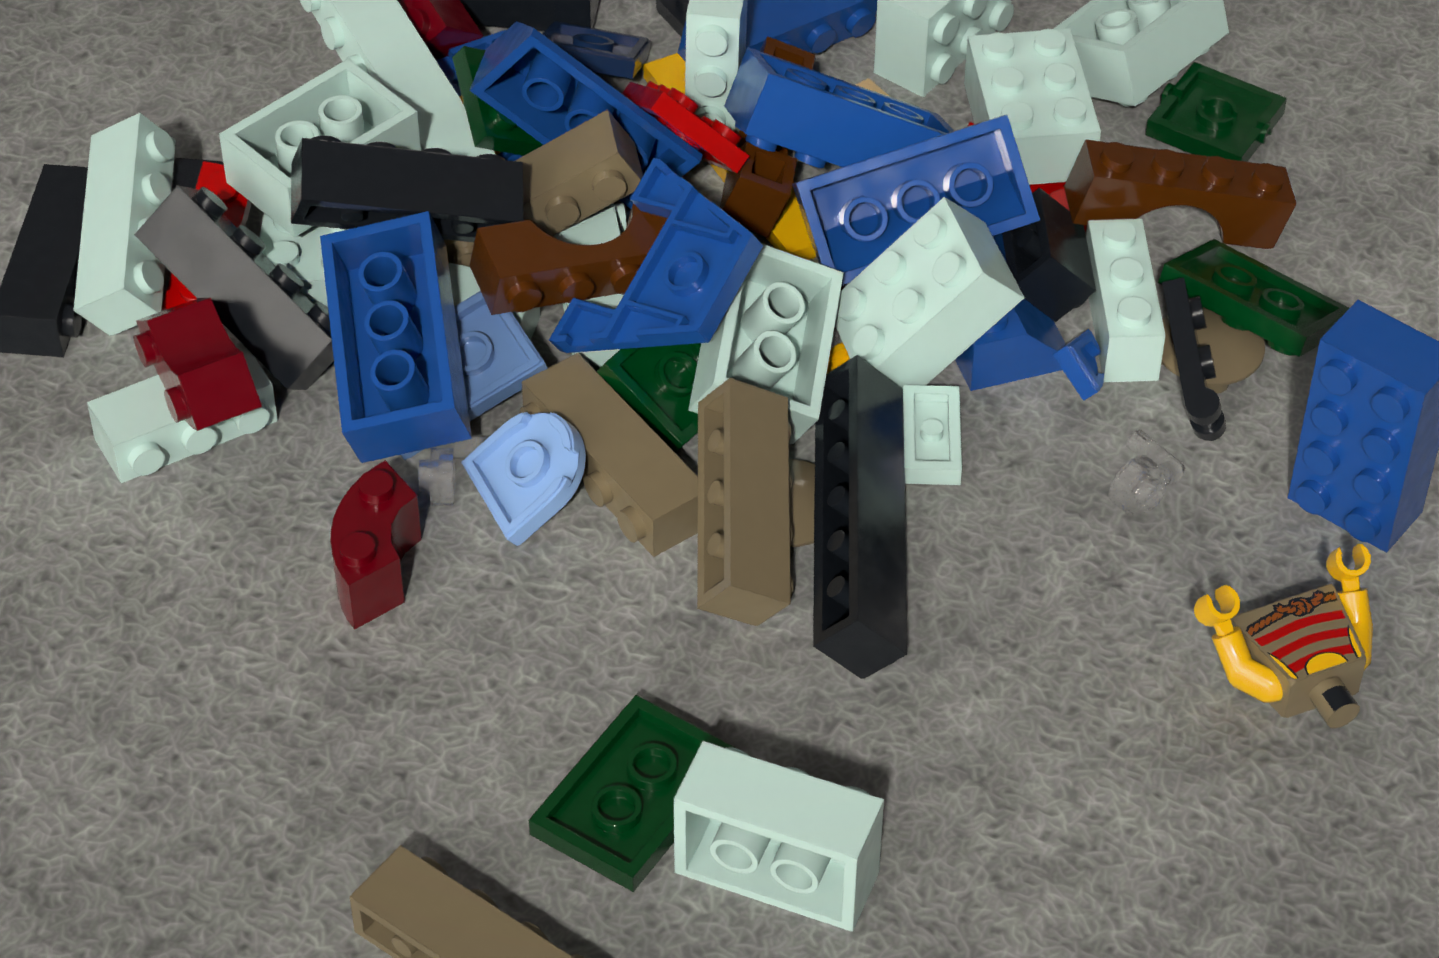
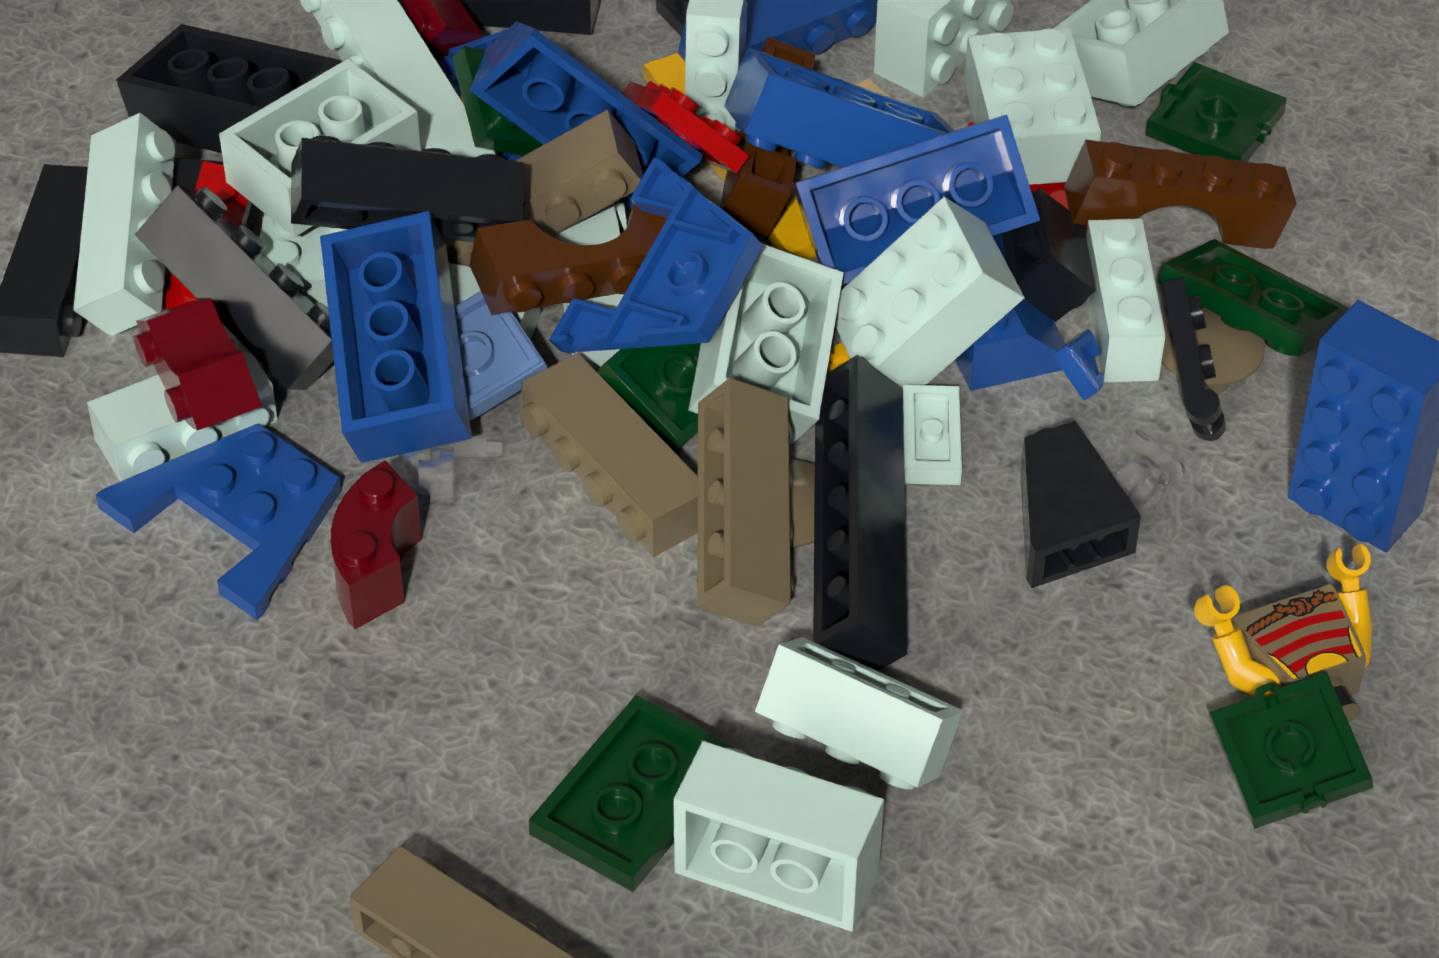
light blue tile [461,412,586,546] -> none
dark blue tile [543,21,651,79] -> none
none -> blue wing [95,423,341,620]
none -> black brick [116,24,341,153]
none -> light aqua brick [755,637,963,789]
none -> black slope [1020,421,1141,588]
none -> dark green plate [1210,672,1373,829]

